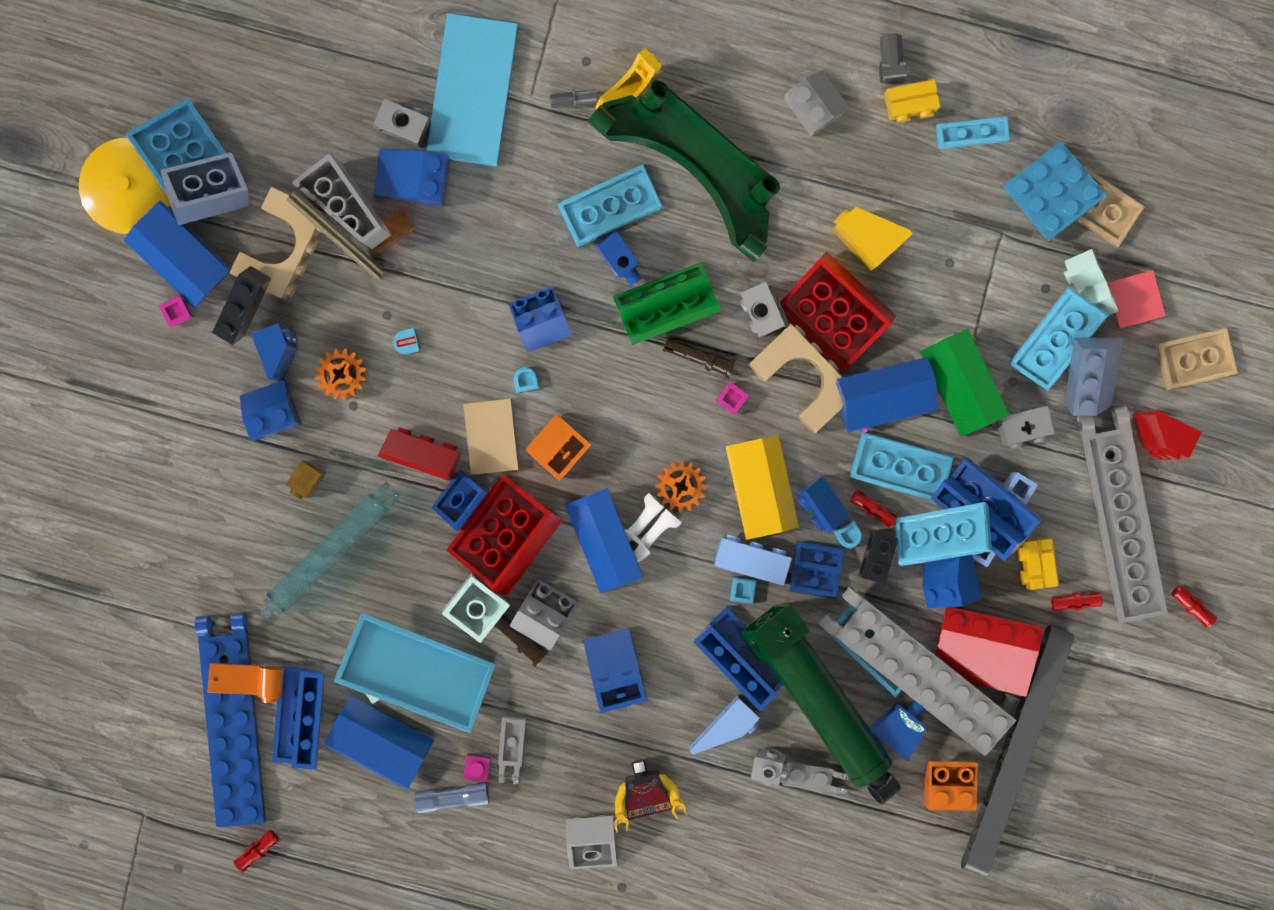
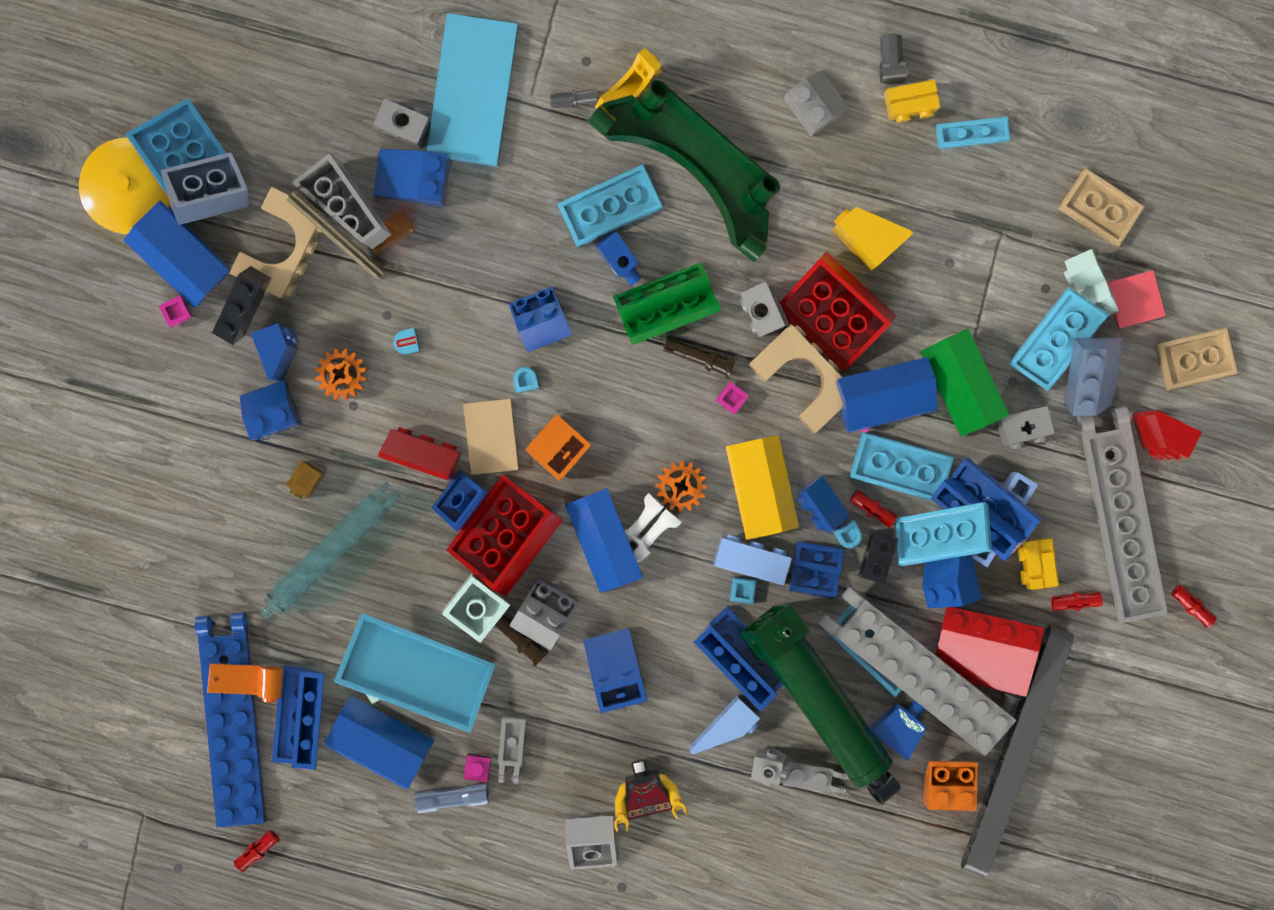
dark azure plate [1003,141,1107,242] -> none

